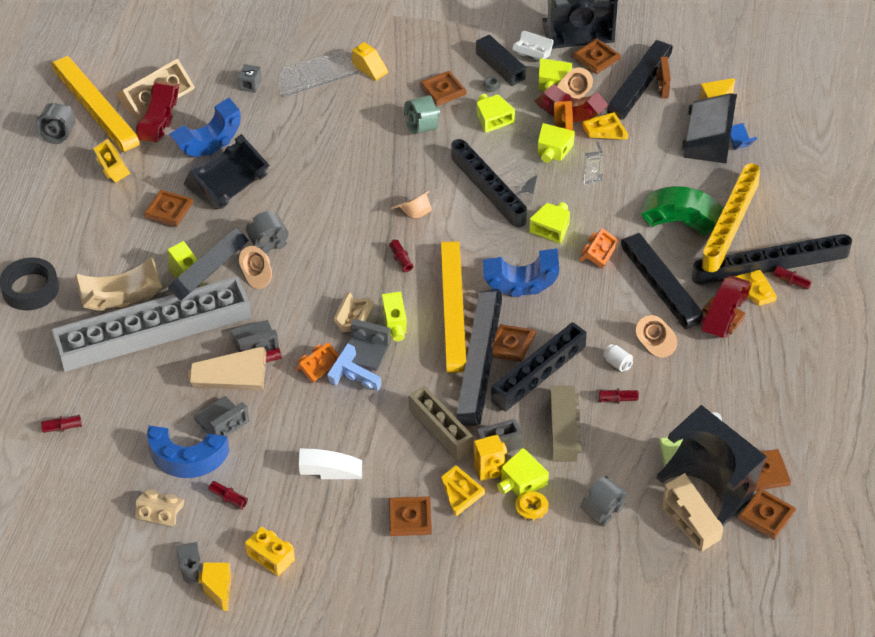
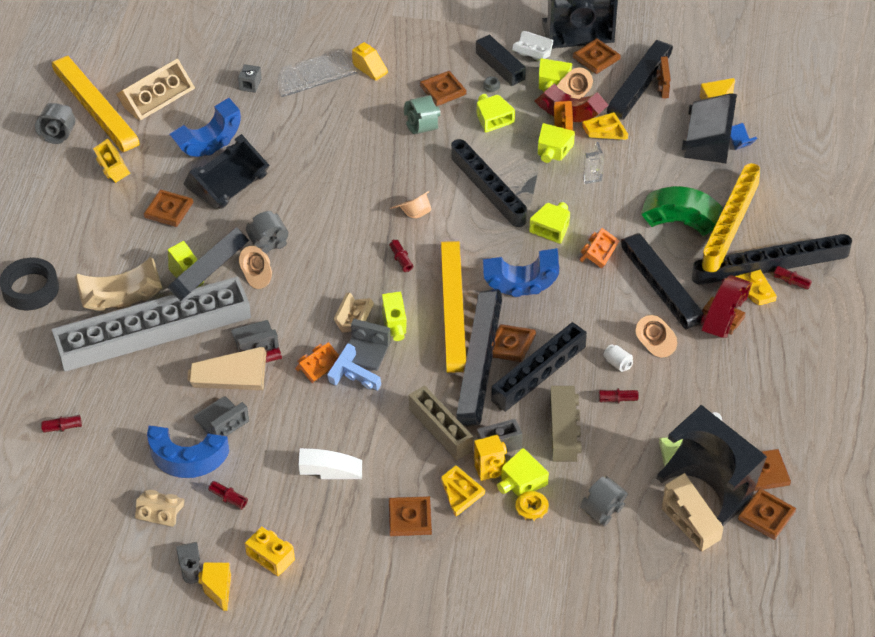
dark red brick [136,81,180,143] -> none

